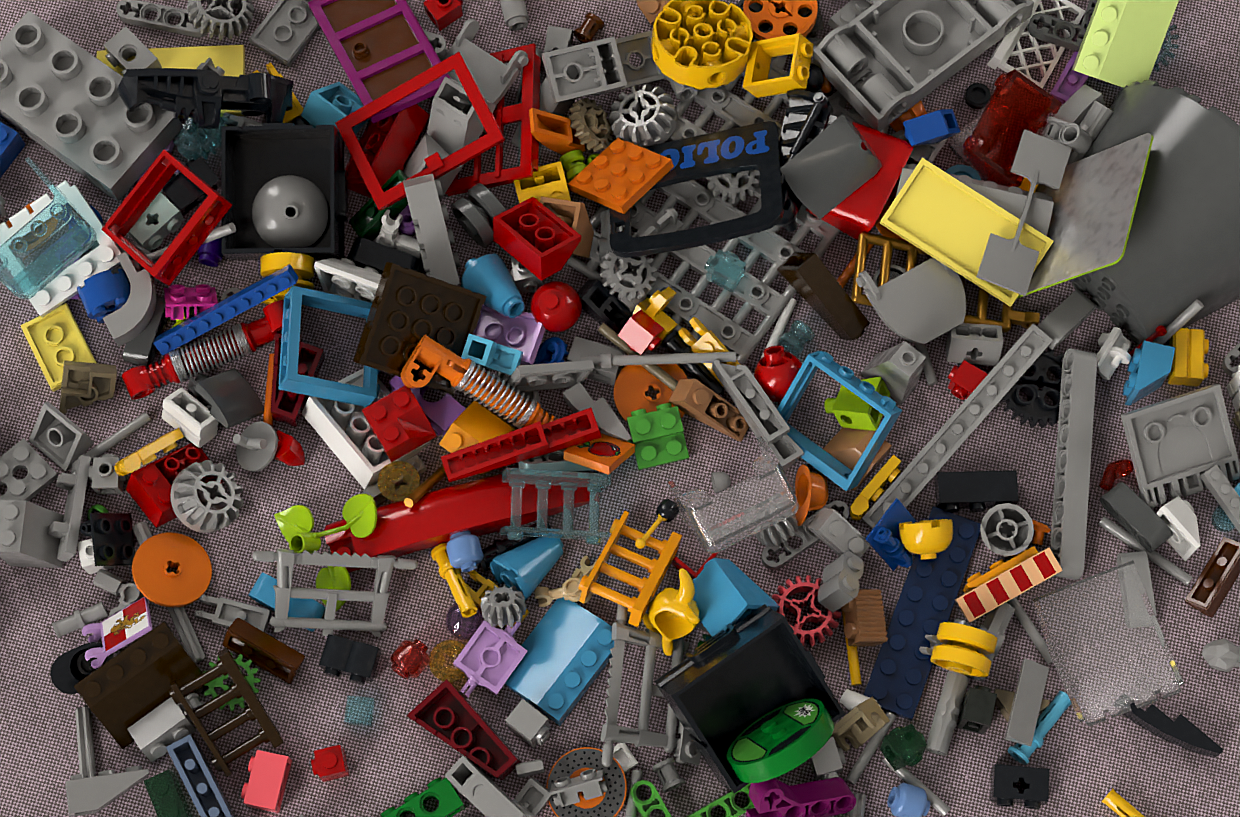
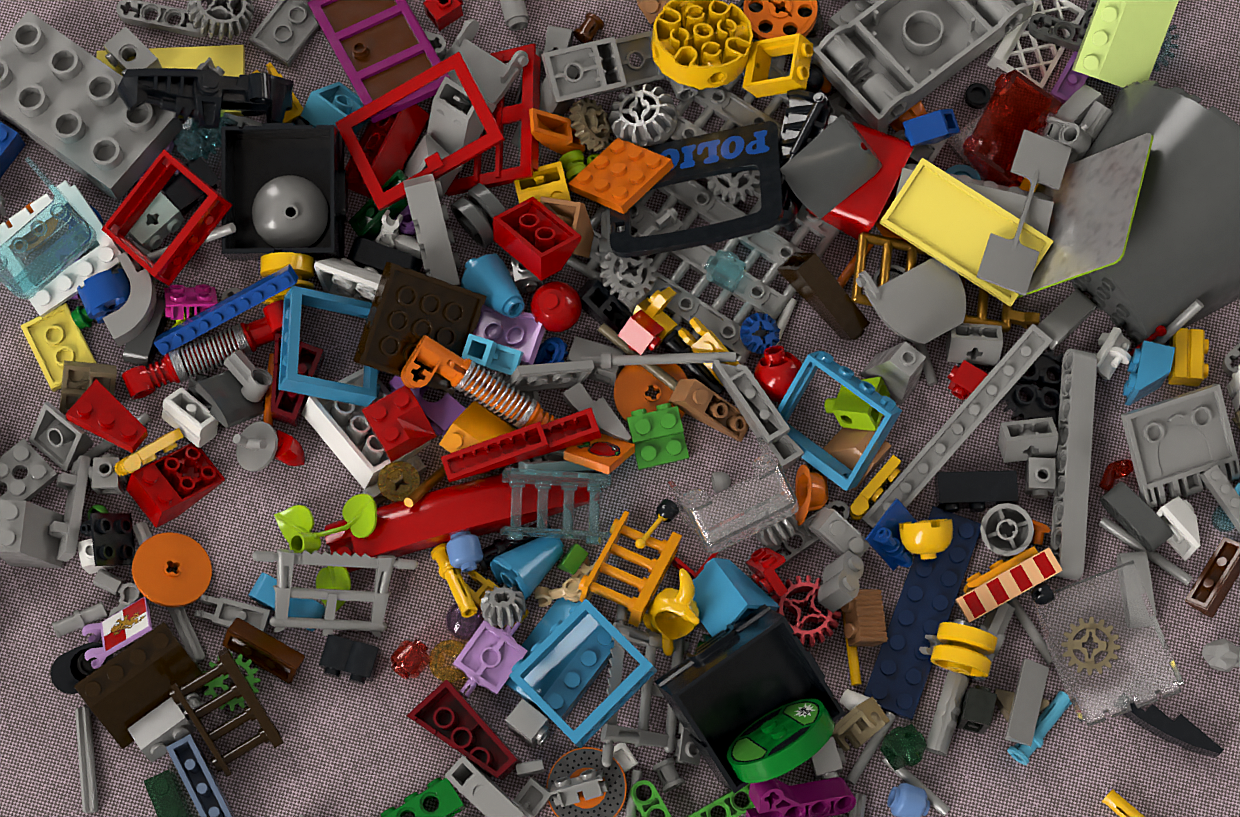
light grey slope [65,766,149,817] -> none
light grey gear [170,460,244,533] -> none
dark purple brick [197,228,223,267] -> none
coral brick [241,750,292,813] -> none
red brick [311,745,350,782] -> none
clear light blue tile [344,696,375,726] -> none
clear light blue wheel [779,320,815,356] -> none
black brick [990,764,1050,809] -> none
none -> red wing [66,379,148,453]
none -> green plate [71,305,94,329]
none -> light grey piece [223,349,272,402]
none -> dark azure window [509,599,658,748]
none -> bright green slope [557,543,589,575]
none -> blue gear [740,313,781,354]
none -> red bracket [745,547,788,597]
none -> light grey brick [998,417,1059,463]
none -> light grey brick [1025,457,1055,499]
none -> black hinge [1031,581,1055,605]
none -> dark tan gear [1061,616,1121,676]

